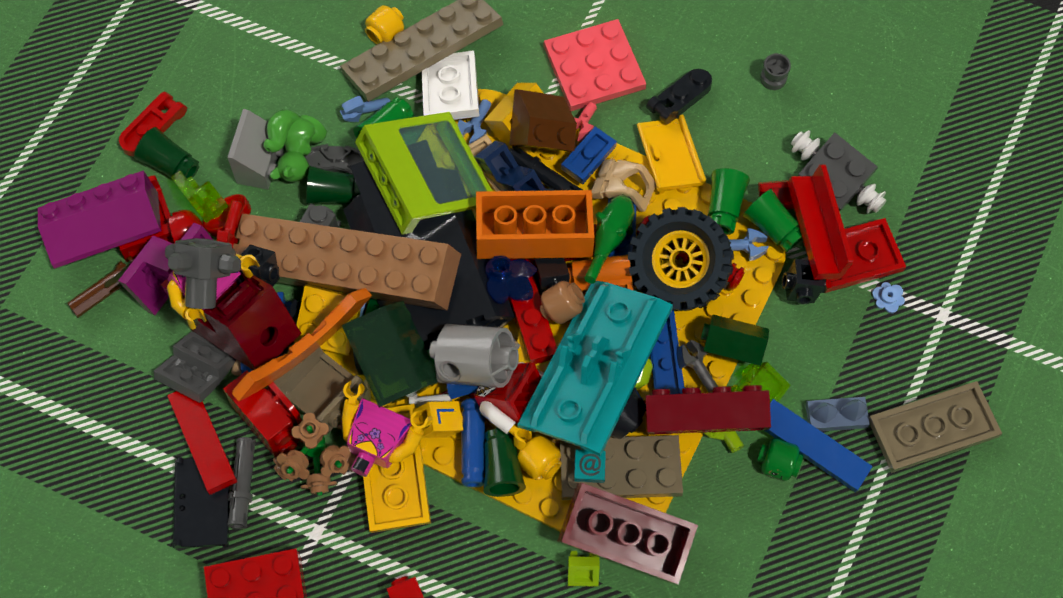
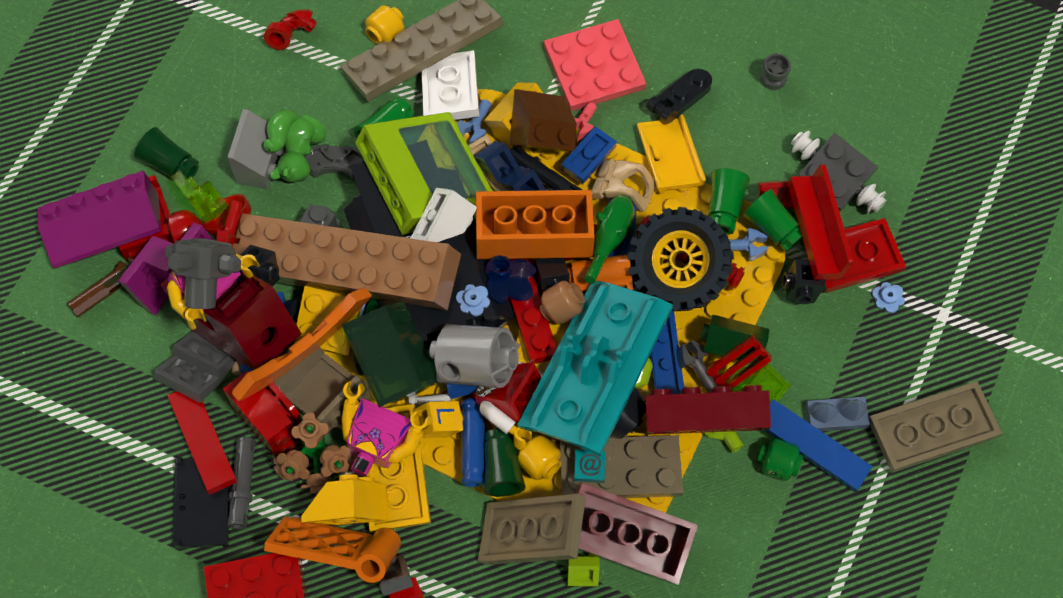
red plate [119,91,187,156] -> none
dark green plant [306,166,360,204] -> none
medium blue bar [340,96,391,122] -> none
none -> red arm [264,9,317,50]
none -> orange piece [264,516,401,583]
none -> yellow slope [301,474,387,526]
none -> dark grey tile [379,554,413,596]
none -> white slope [411,188,477,242]
none -> light blue plant [456,284,490,316]
none -> dark tan plate [478,494,586,565]
none -> red tile [707,335,772,389]

